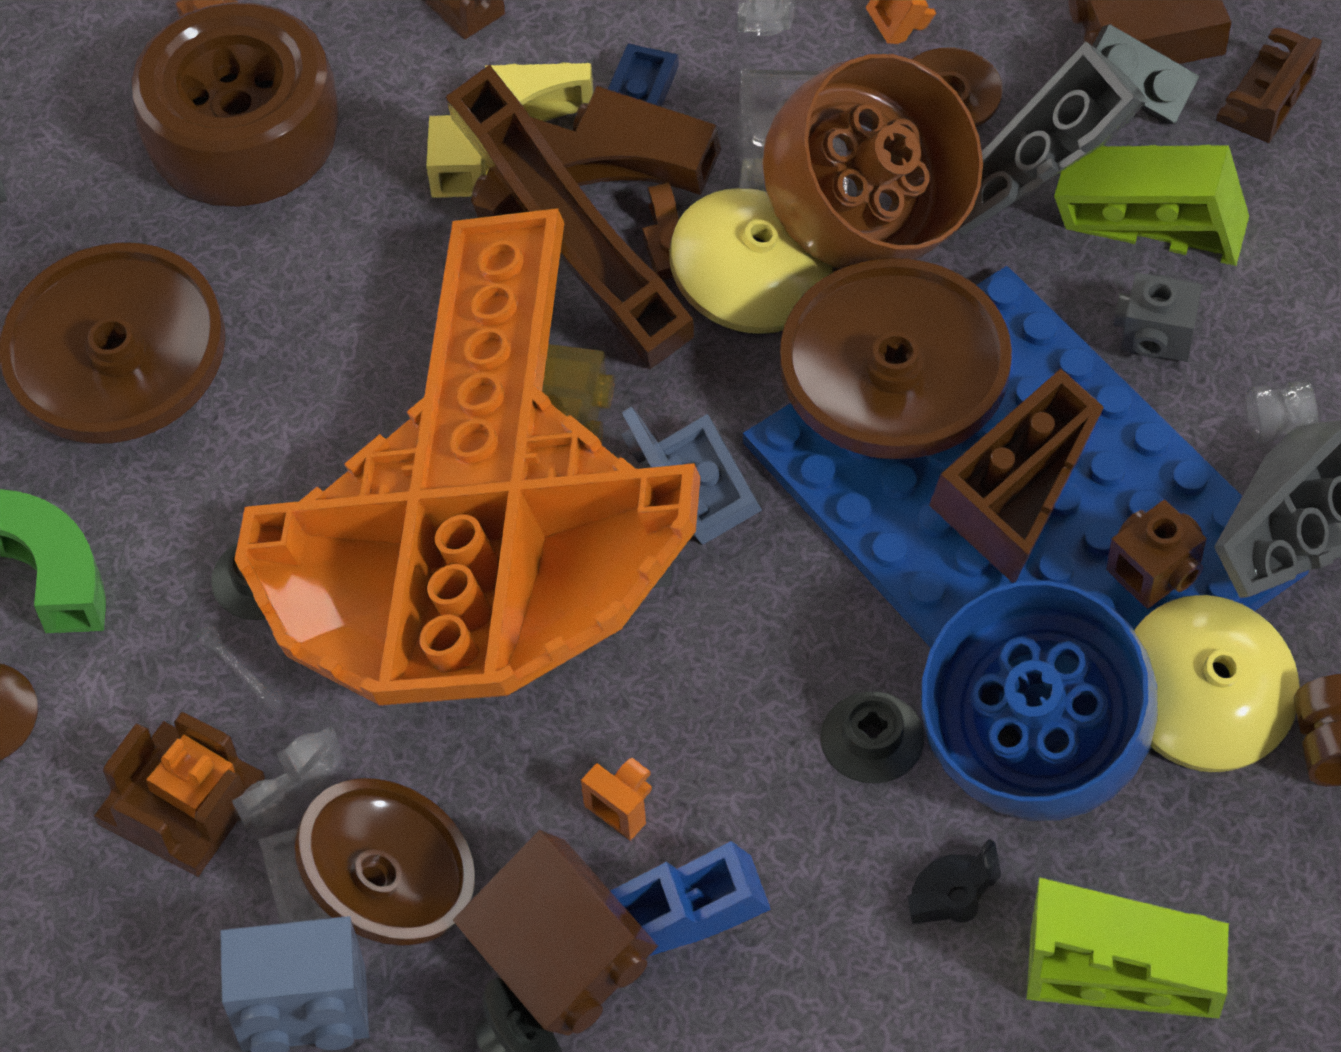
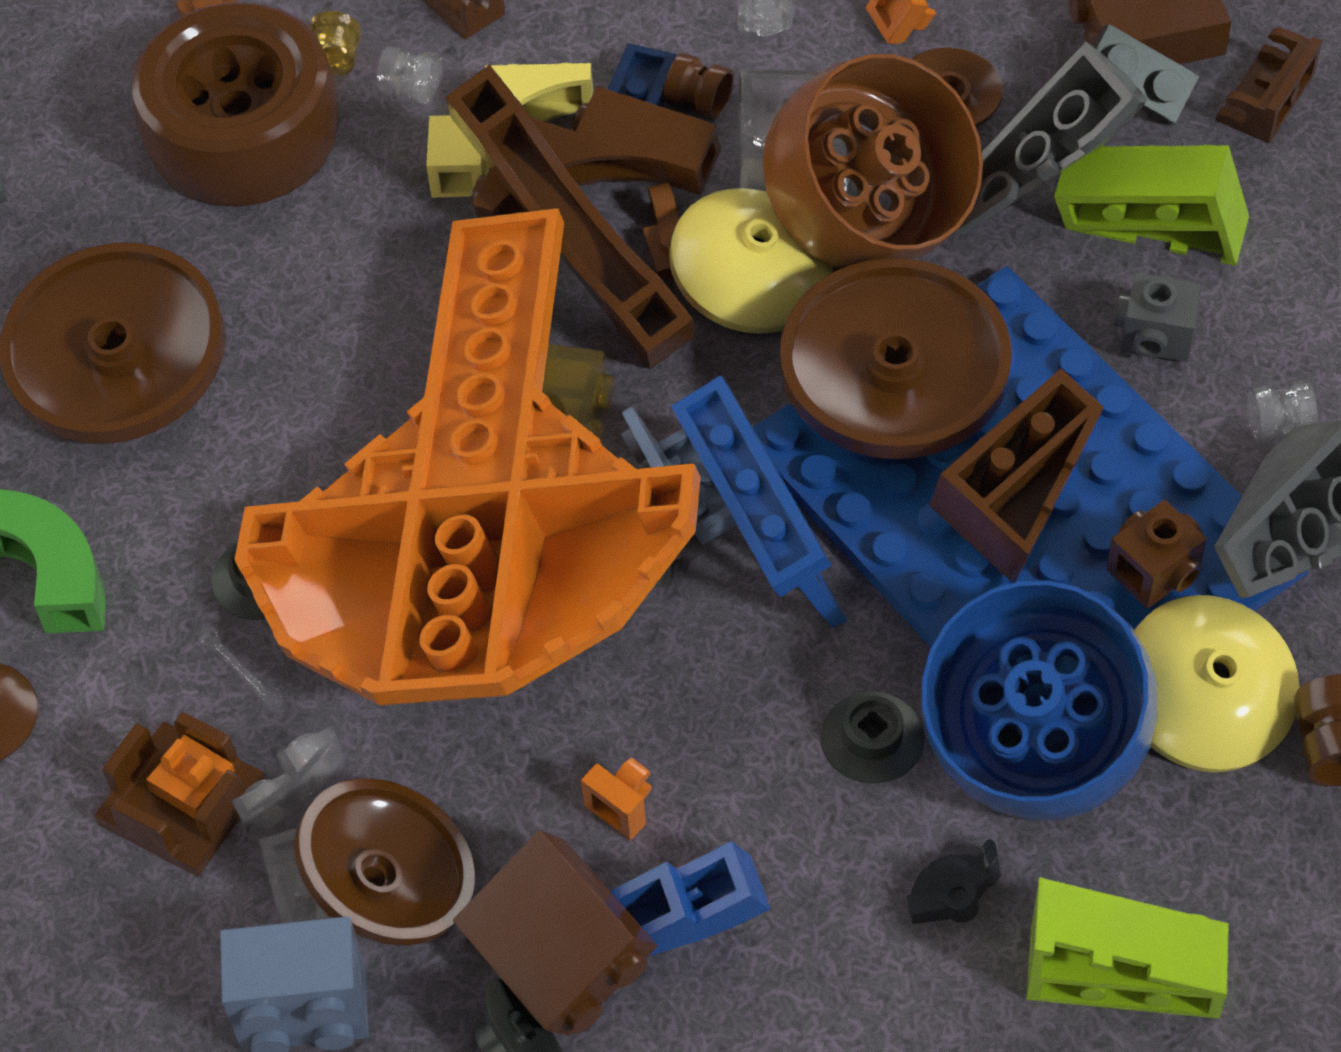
none -> clear yellow wheel [309,11,362,75]
none -> clear wheel [377,45,443,106]
none -> reddish brown wheel [663,52,734,119]
none -> blue fence [671,375,848,628]

